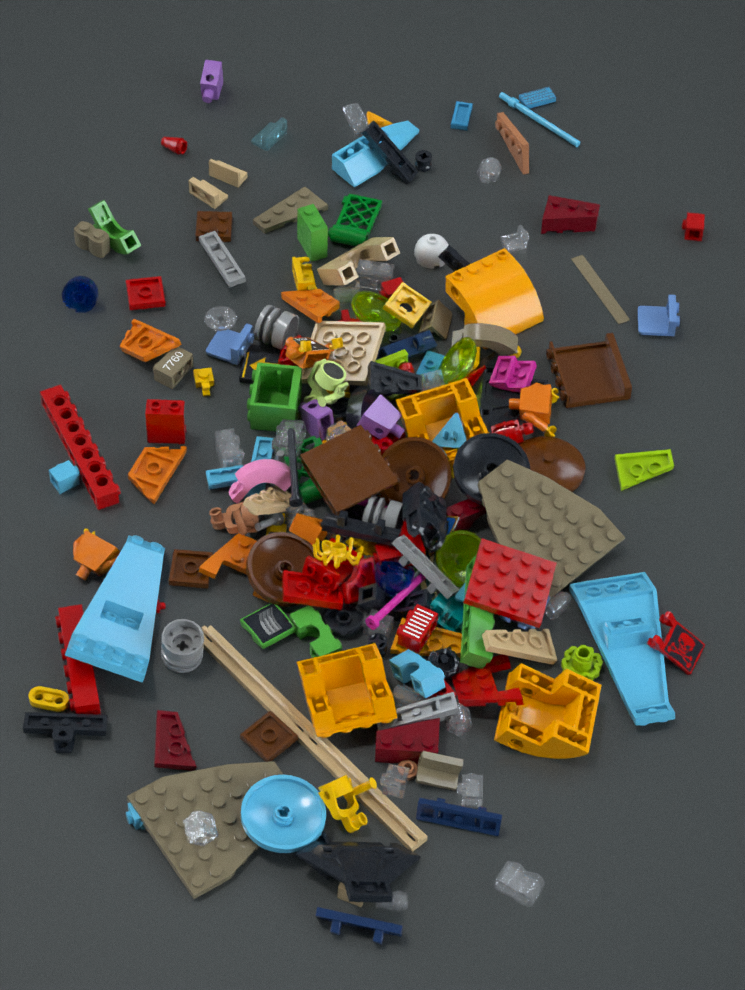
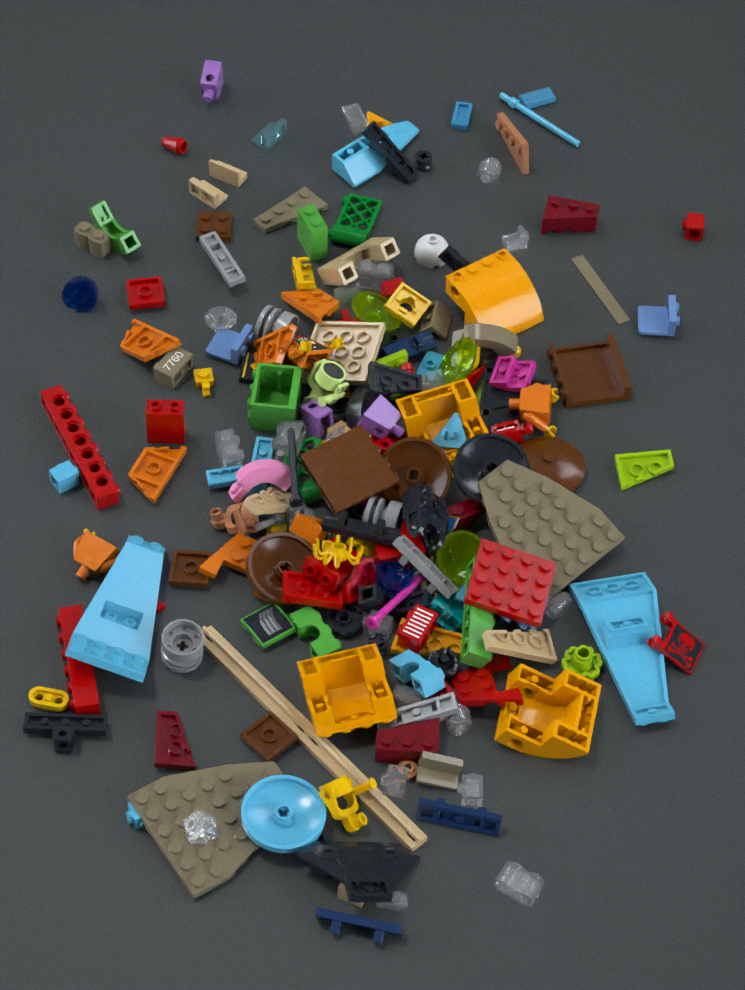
none -> orange wing [253,324,297,370]

